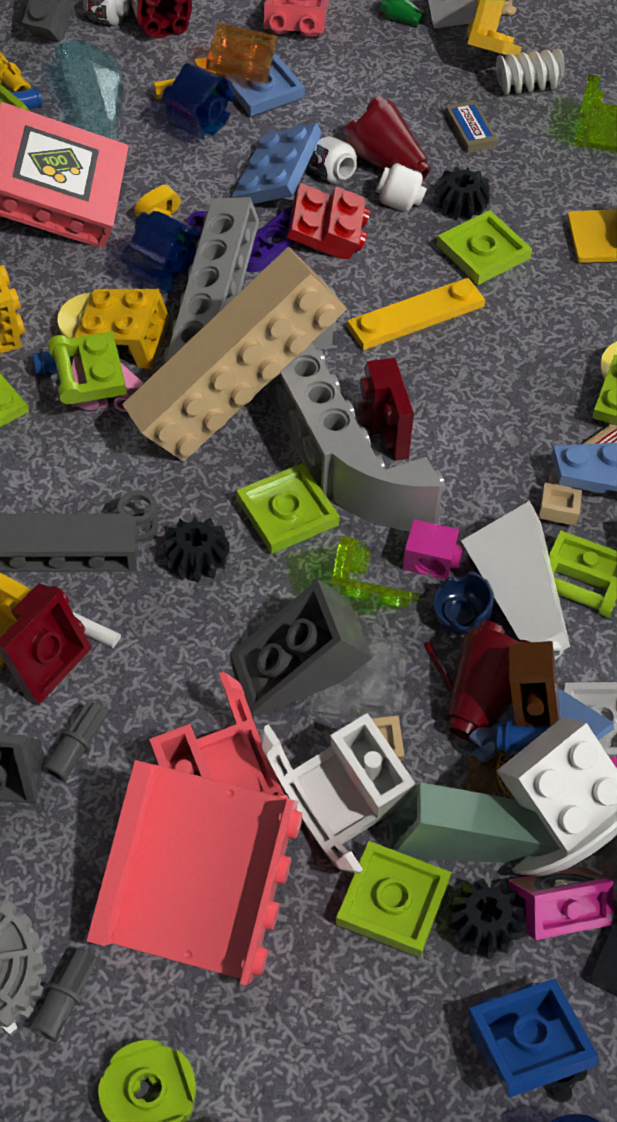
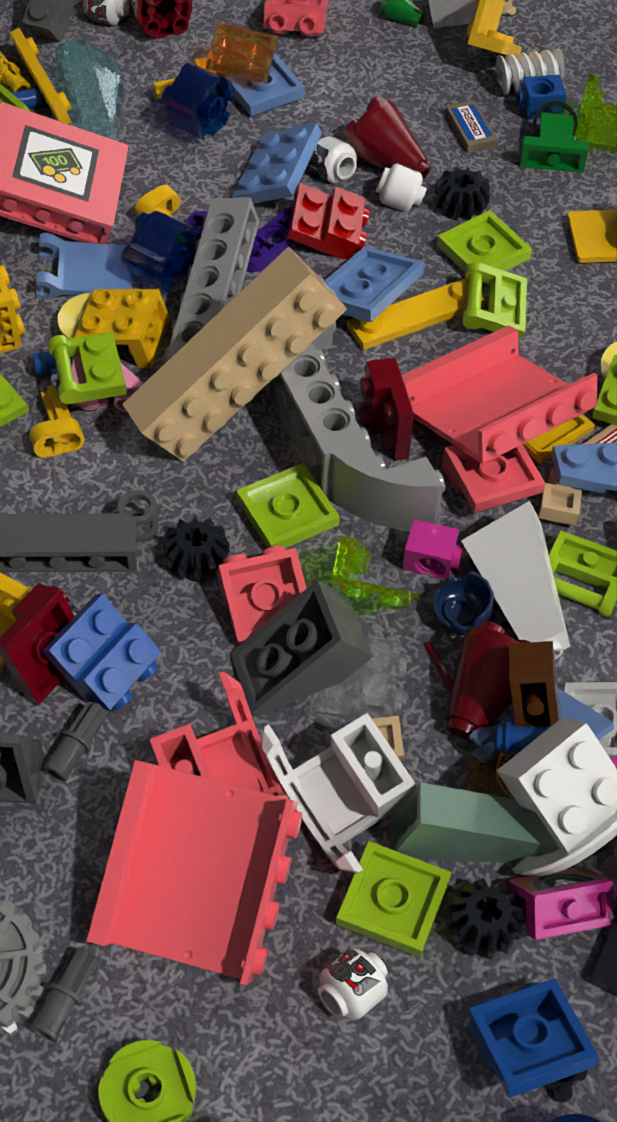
none -> yellow plate [10,28,72,124]
none -> yellow piece [29,385,85,458]
none -> medium blue flag [36,233,132,298]
none -> blue plate [42,593,162,711]
none -> coral plate [216,545,307,645]
none -> white head [318,948,388,1020]
none -> medium blue plate [325,246,424,322]
none -> coral panel [402,325,598,464]
none -> coral plate [442,444,545,513]
none -> lime plate [463,262,527,339]
none -> blue brick [516,75,567,120]
none -> green piece [520,101,589,173]
none -> yellow tile [523,414,595,465]

